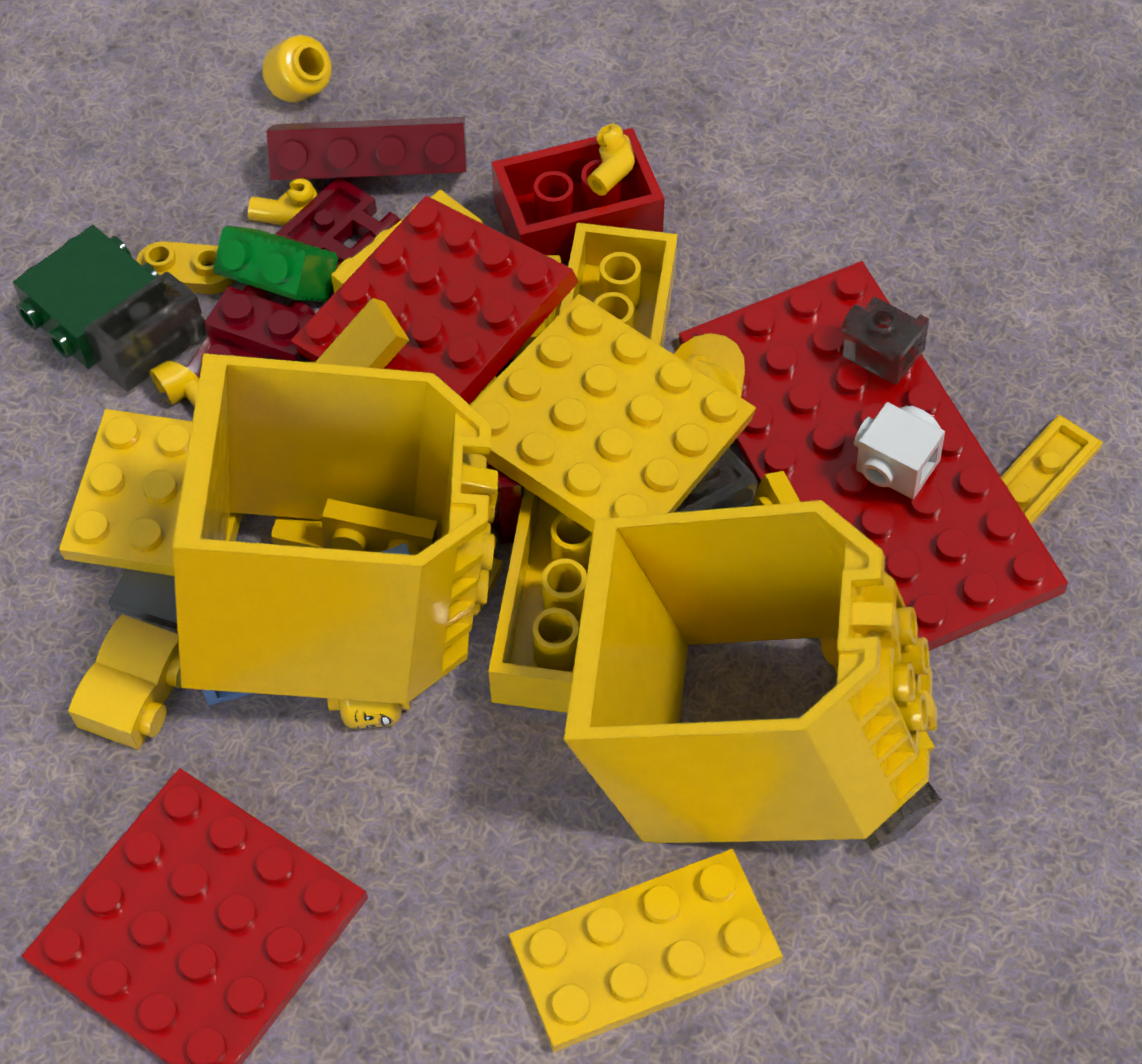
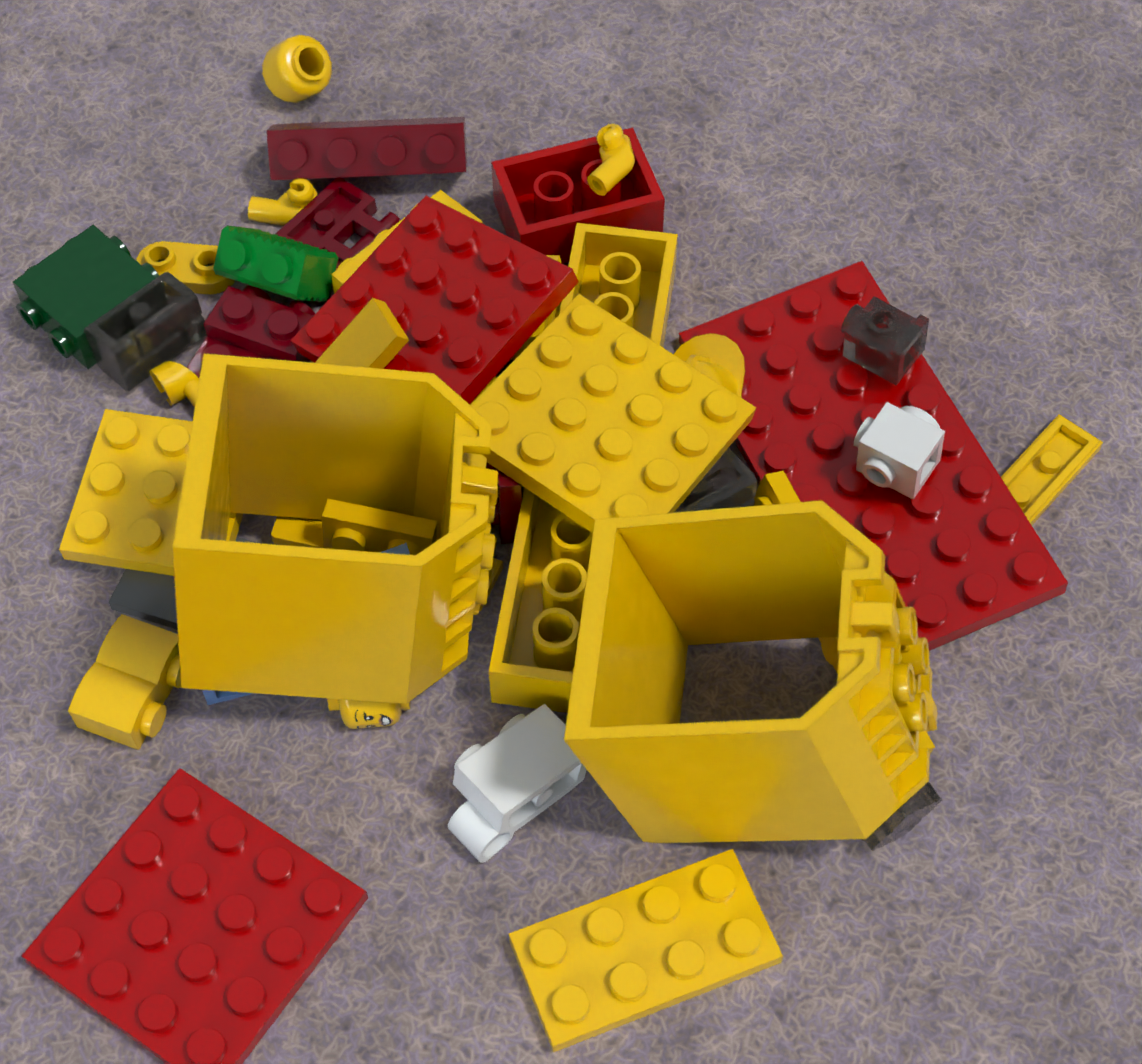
none -> white hinge [448,704,587,863]

